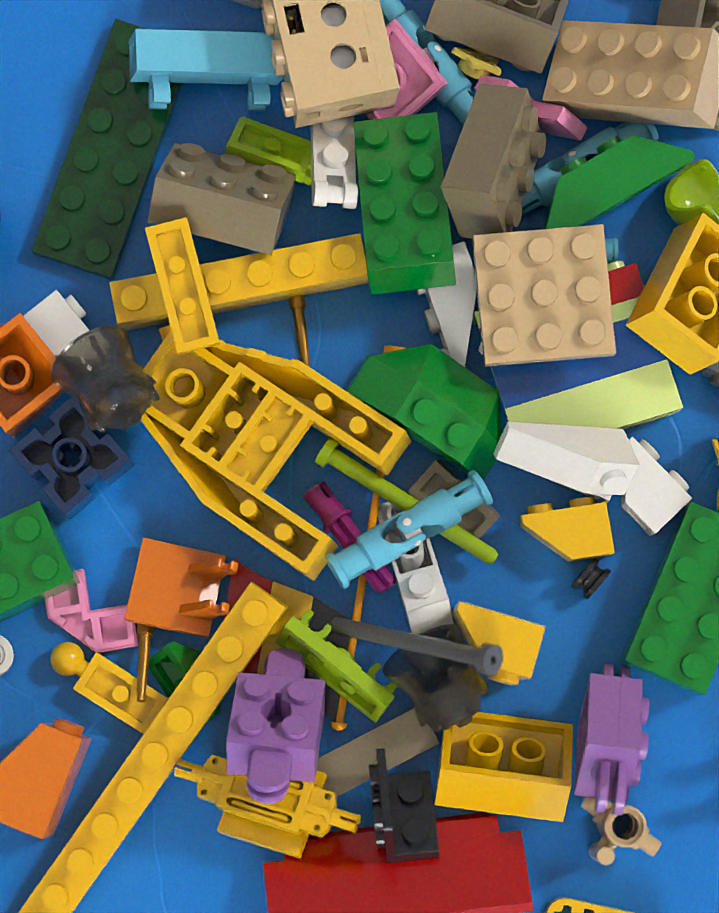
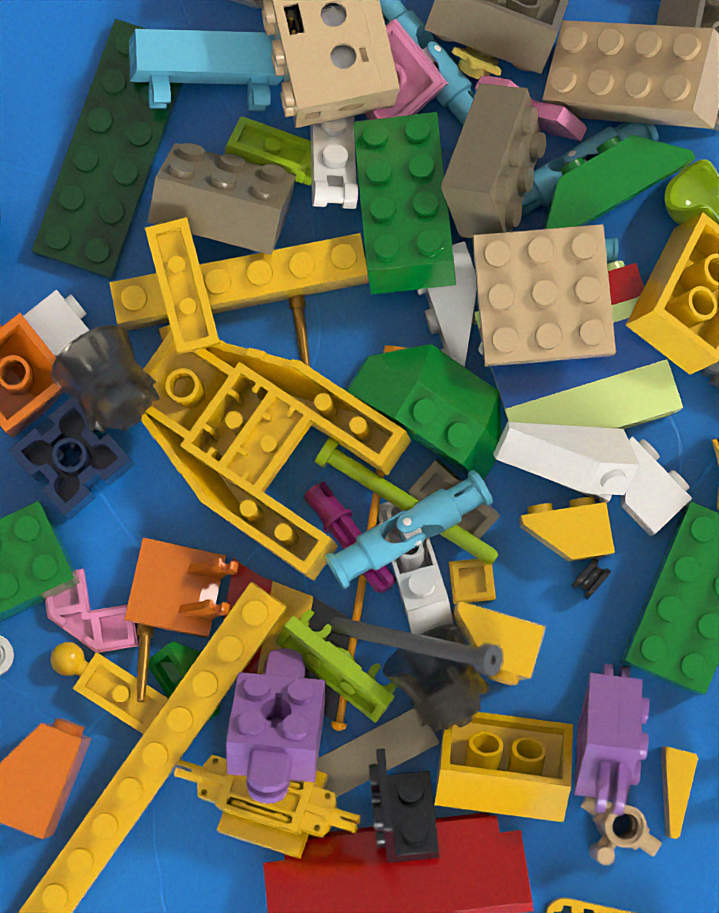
none -> yellow tile [448,558,496,605]
none -> yellow slope [661,746,698,839]

